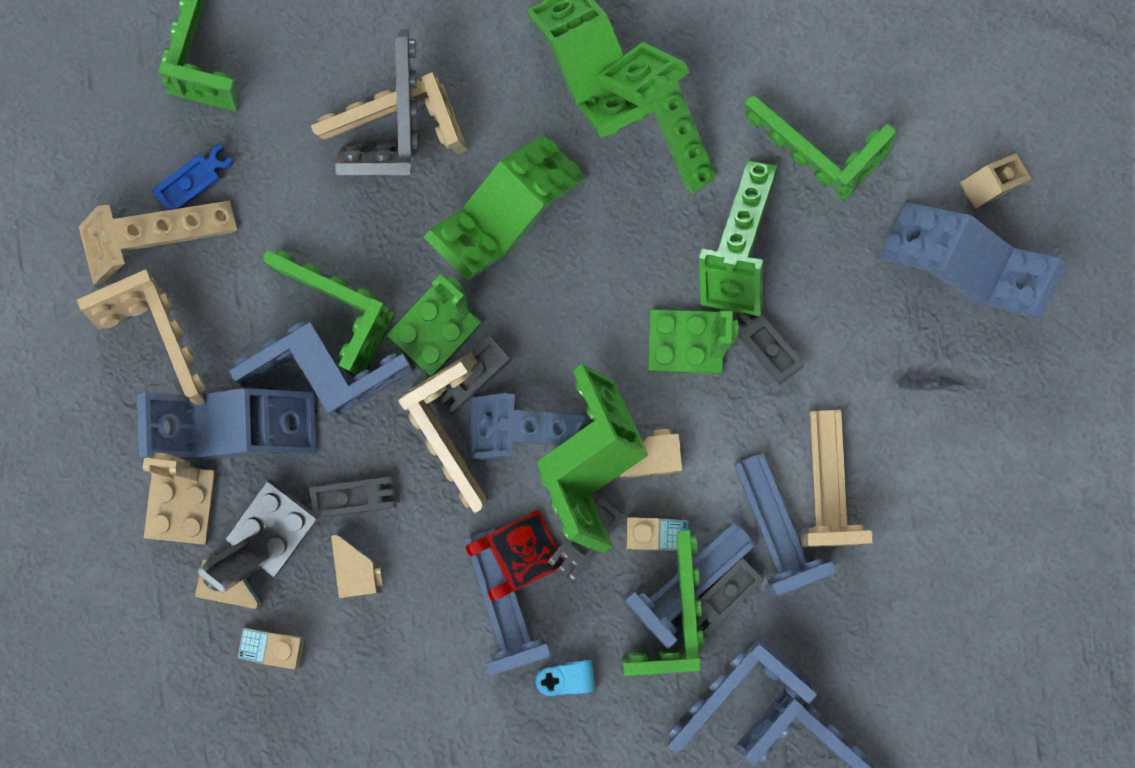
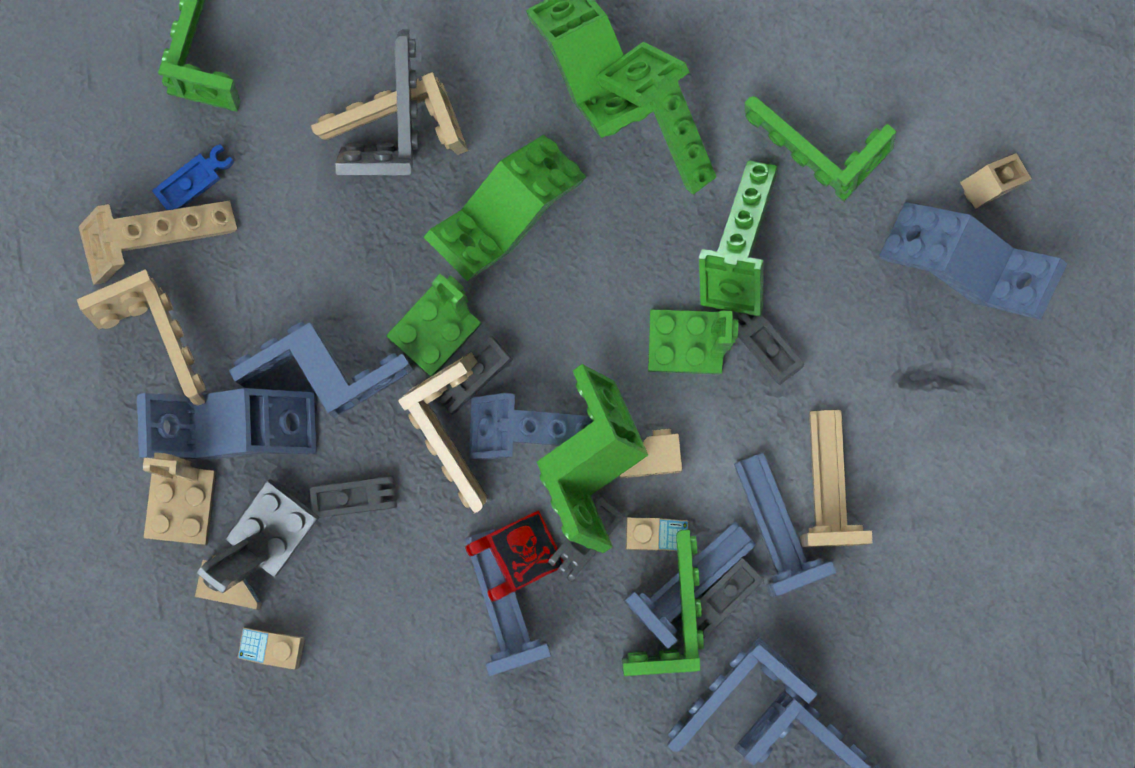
bright green bracket [263,250,395,377] -> none
tan slope [331,535,383,598] -> none
medium azure piece [535,660,596,696] -> none

